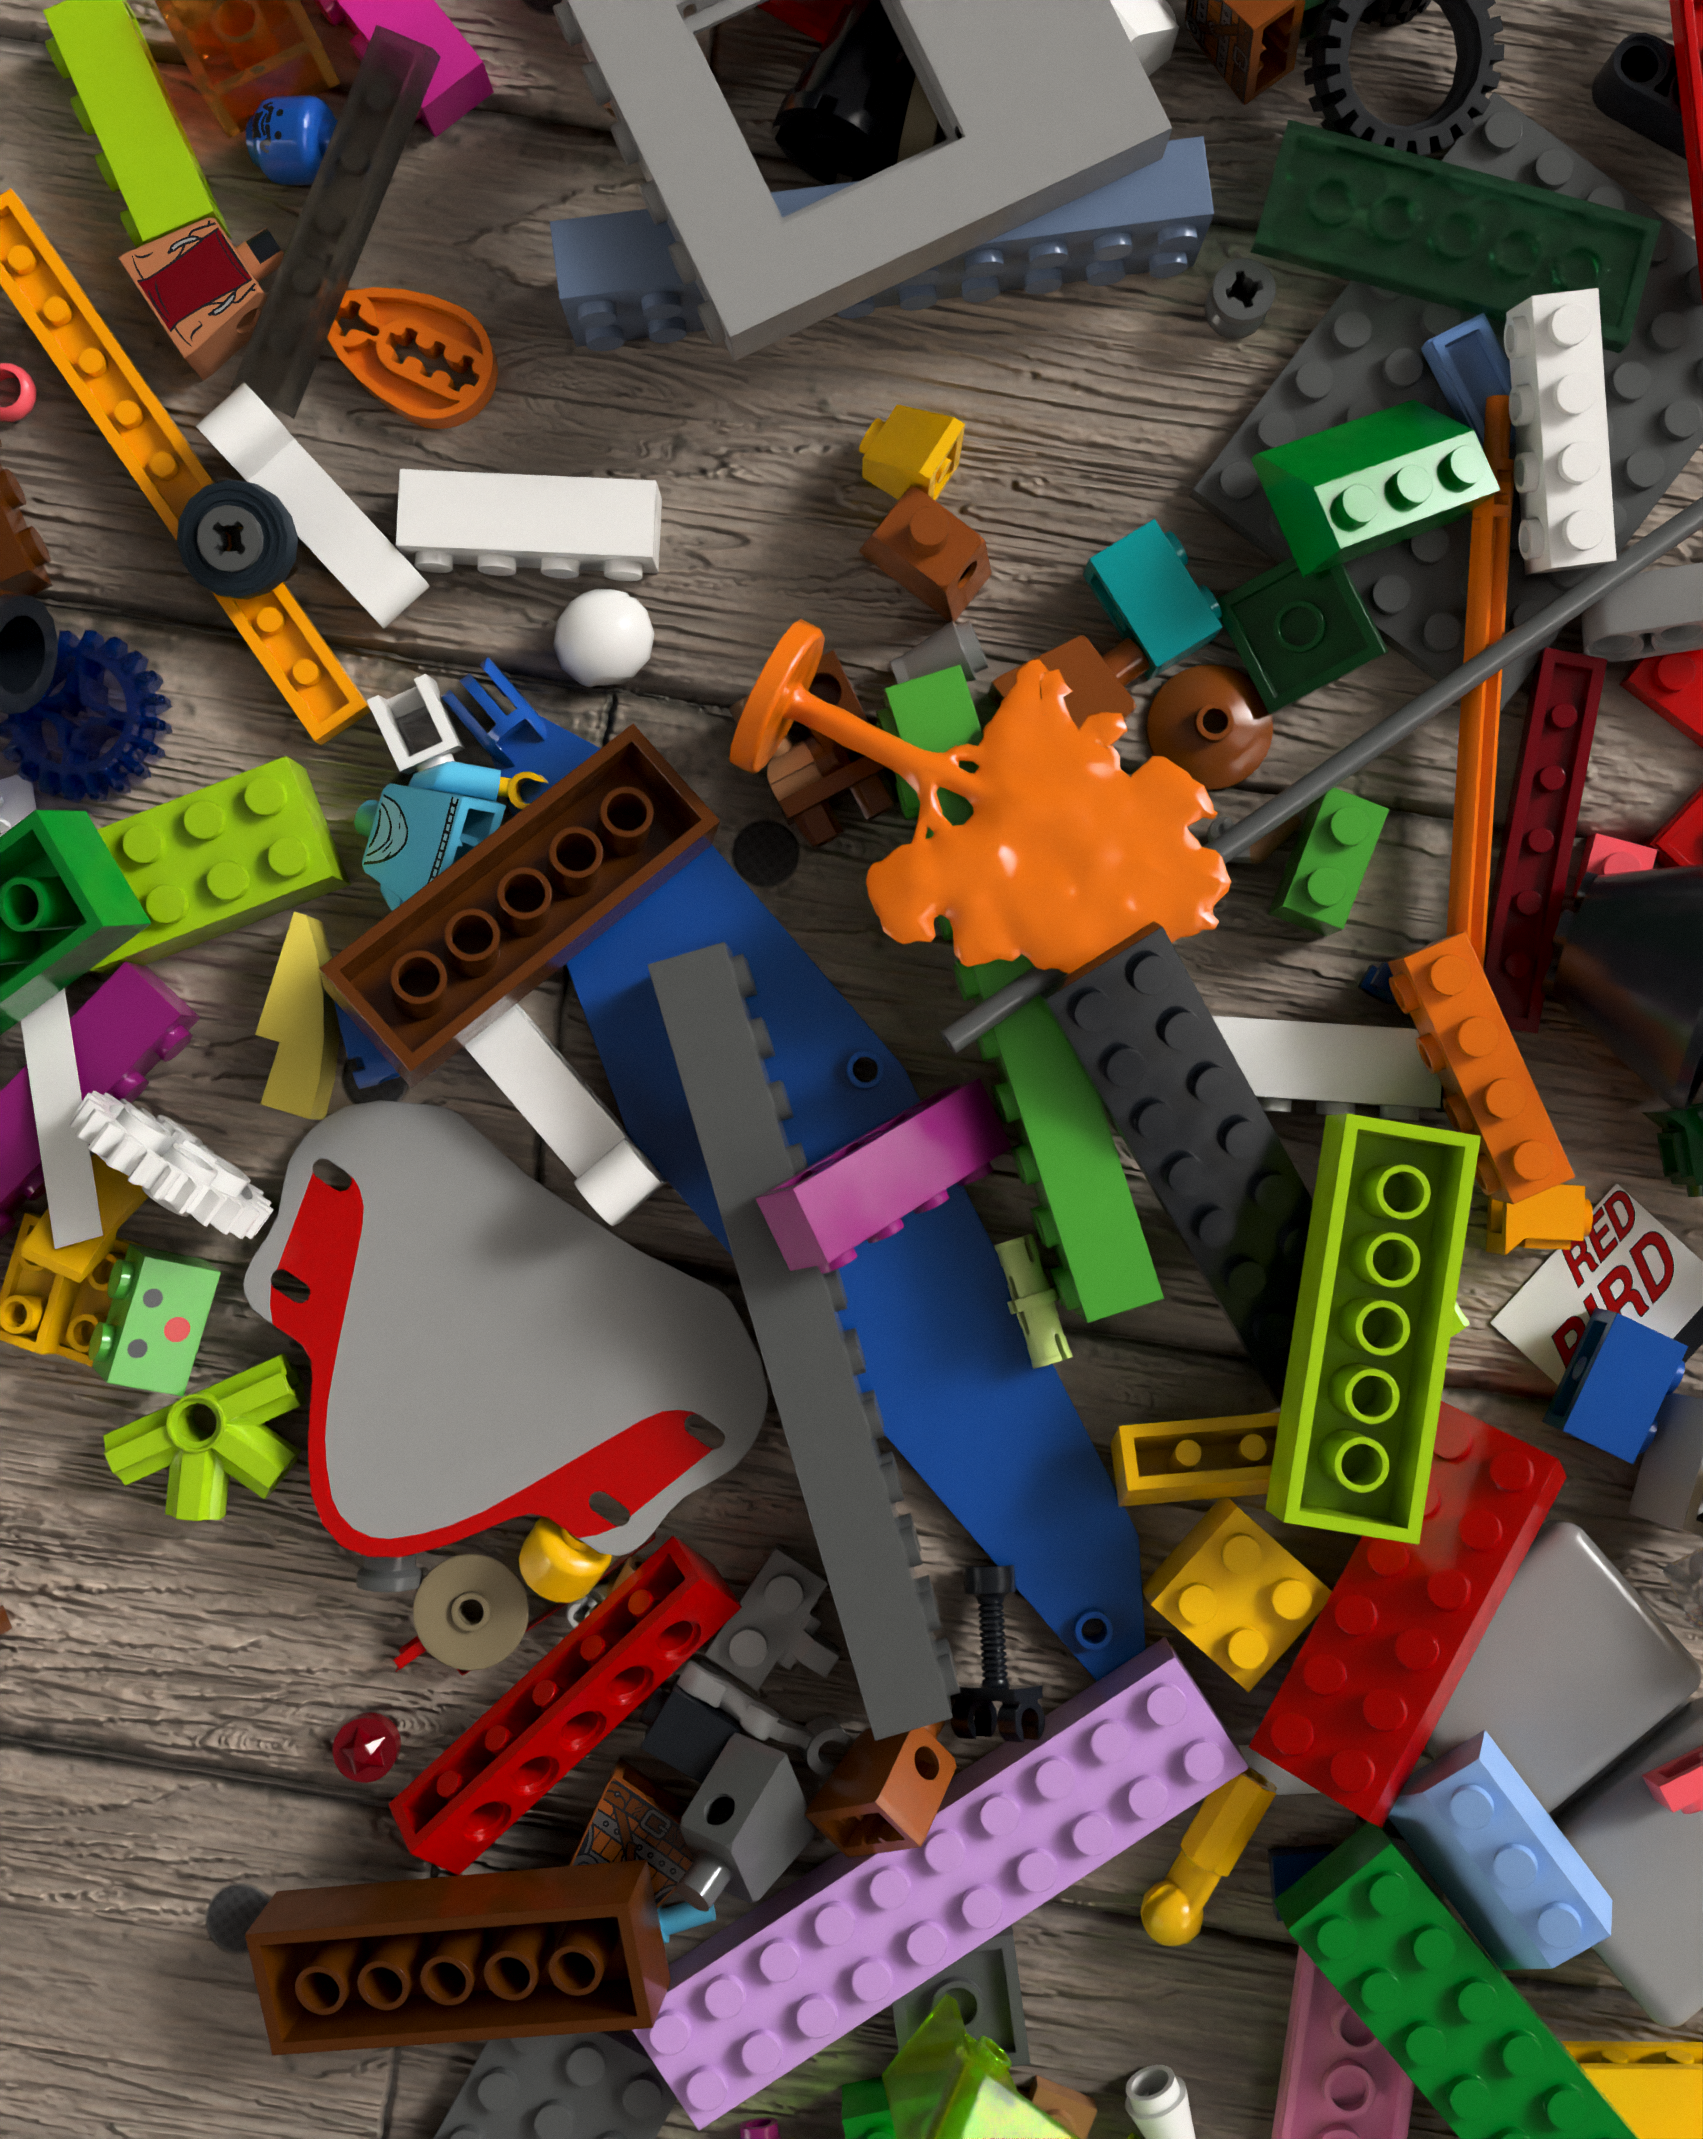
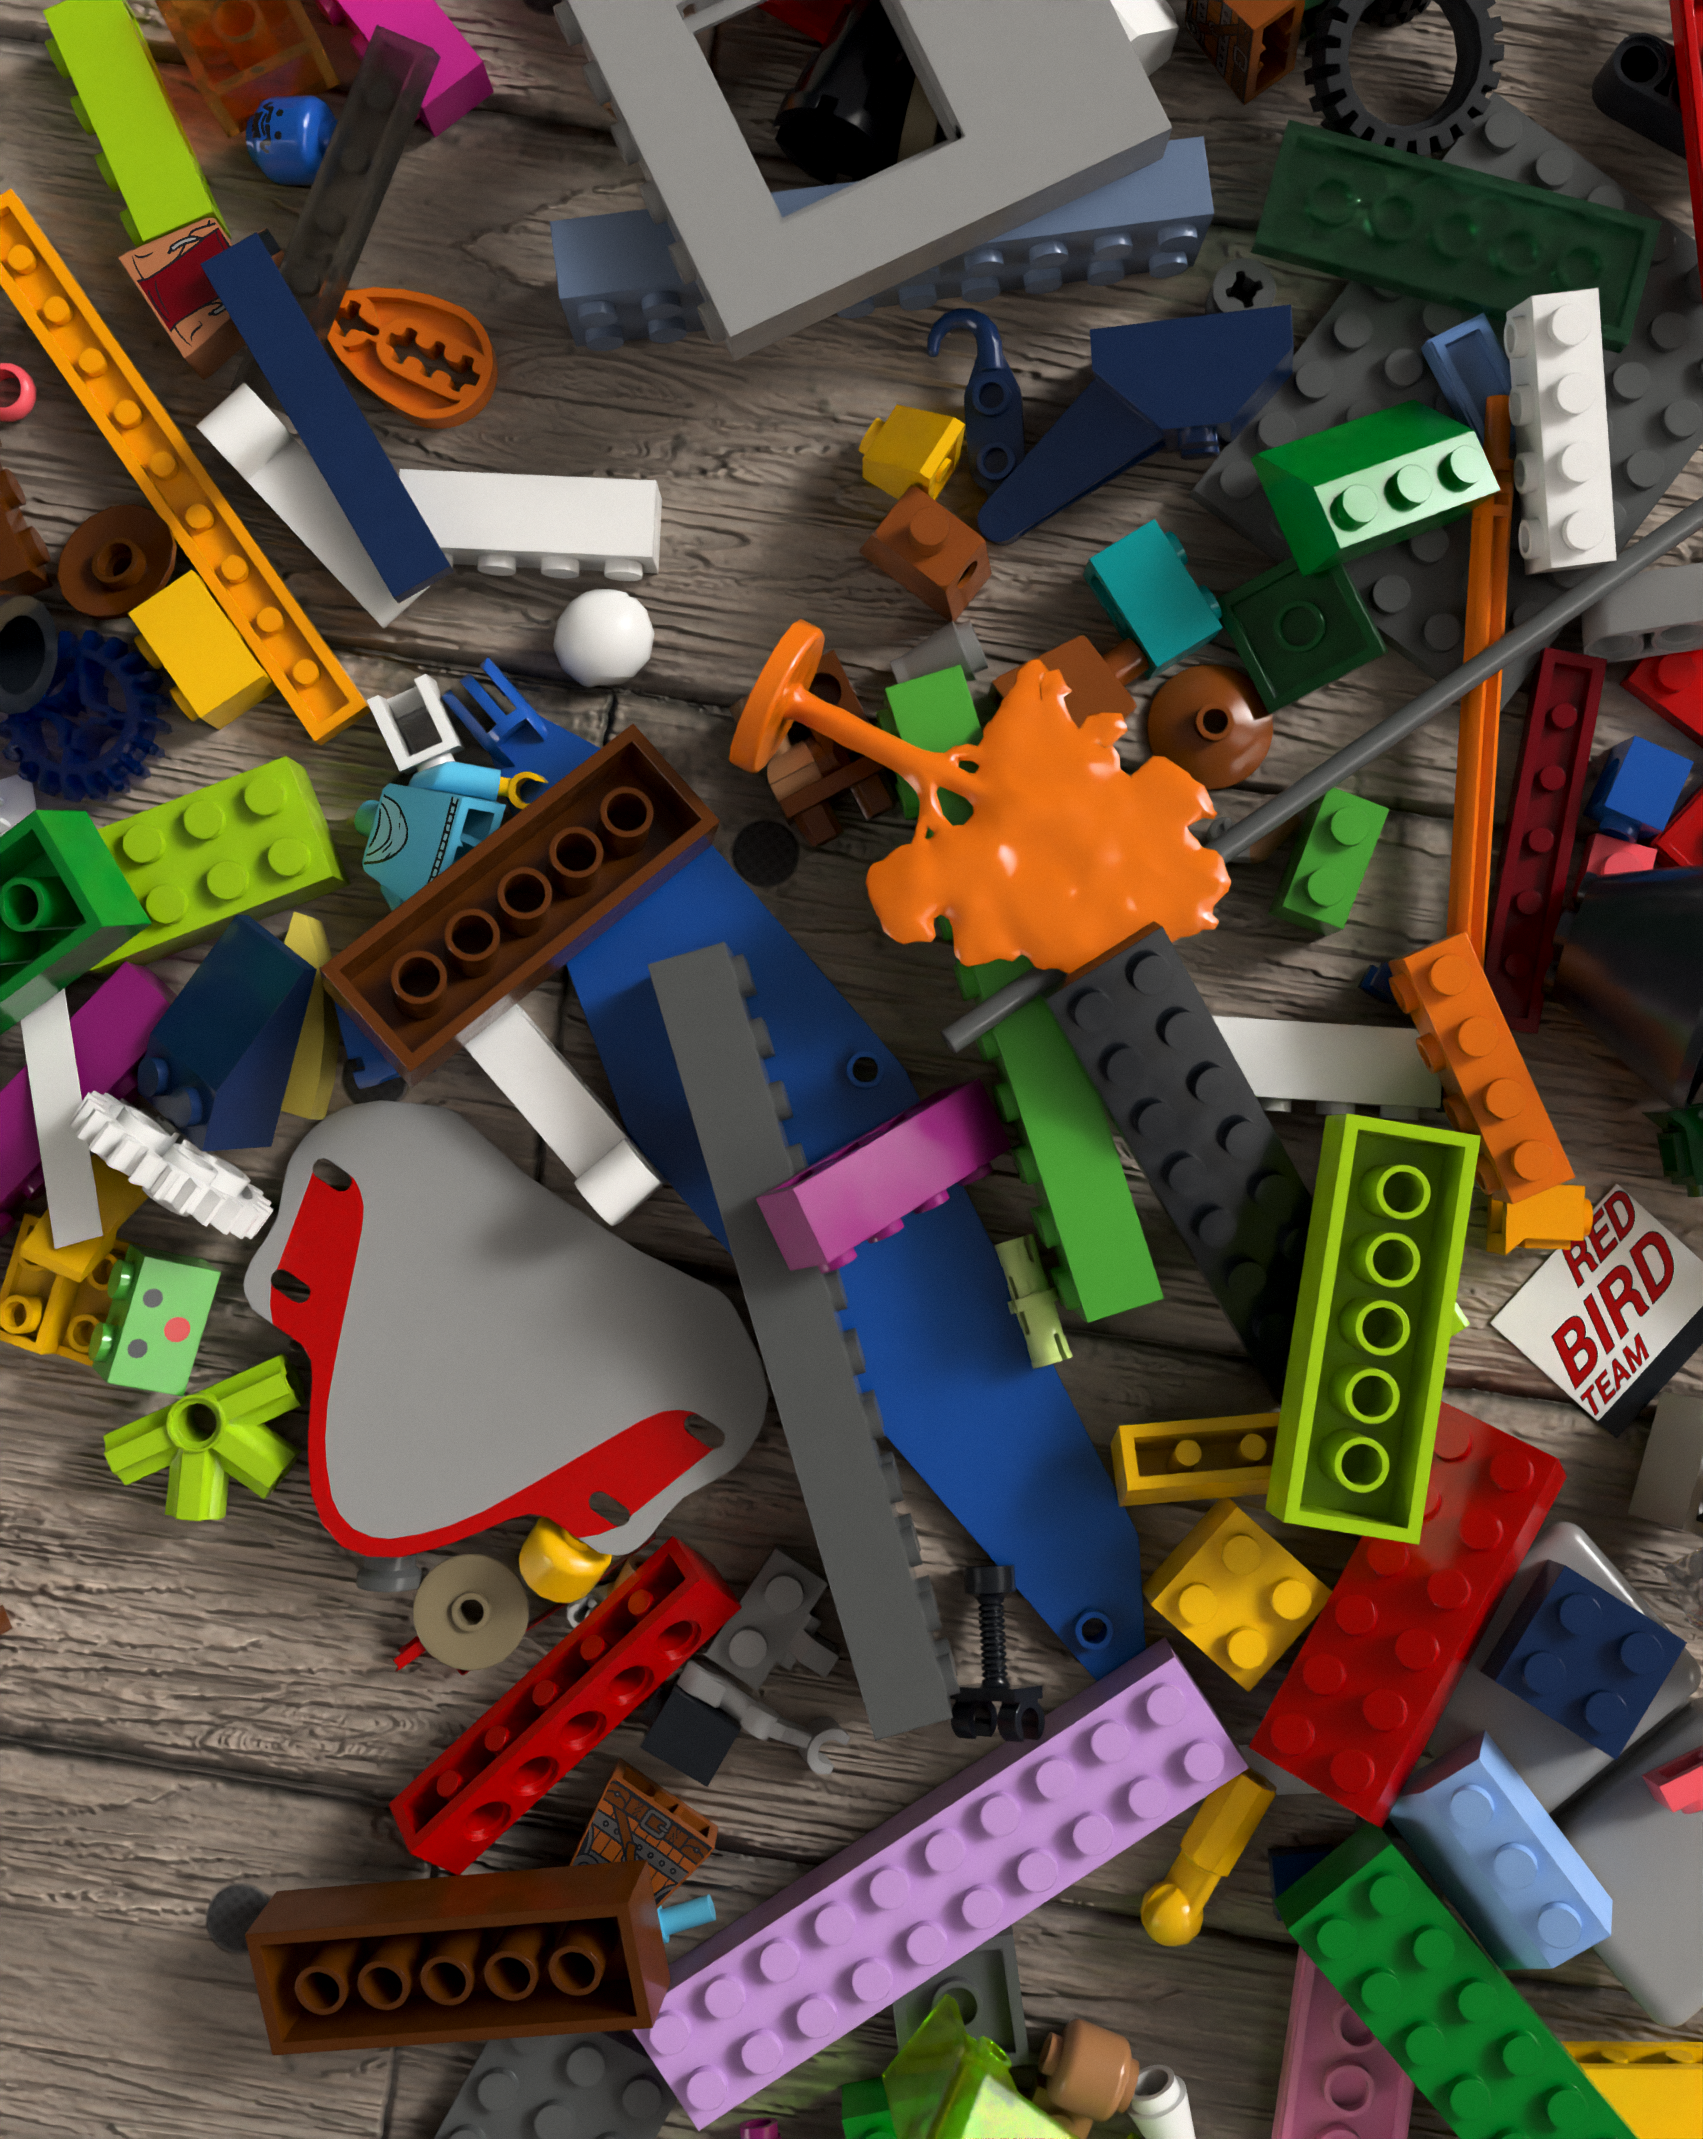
black wheel [177,479,298,599] -> none
dark red tile [332,1712,401,1783] -> none
dark grey torso [676,1732,818,1912] -> none
dark orange torso [804,1720,957,1858] -> none
blue brick [1542,1307,1688,1464] -> none
none -> reddish brown dish [57,504,177,620]
none -> yellow brick [128,570,279,730]
none -> dark blue slope [137,915,317,1152]
none -> dark blue tile [200,232,454,604]
none -> dark blue slope [927,304,1294,546]
none -> medium nougat head [1038,2019,1139,2122]
none -> dark blue brick [1480,1559,1687,1761]
none -> blue brick [1582,735,1694,843]

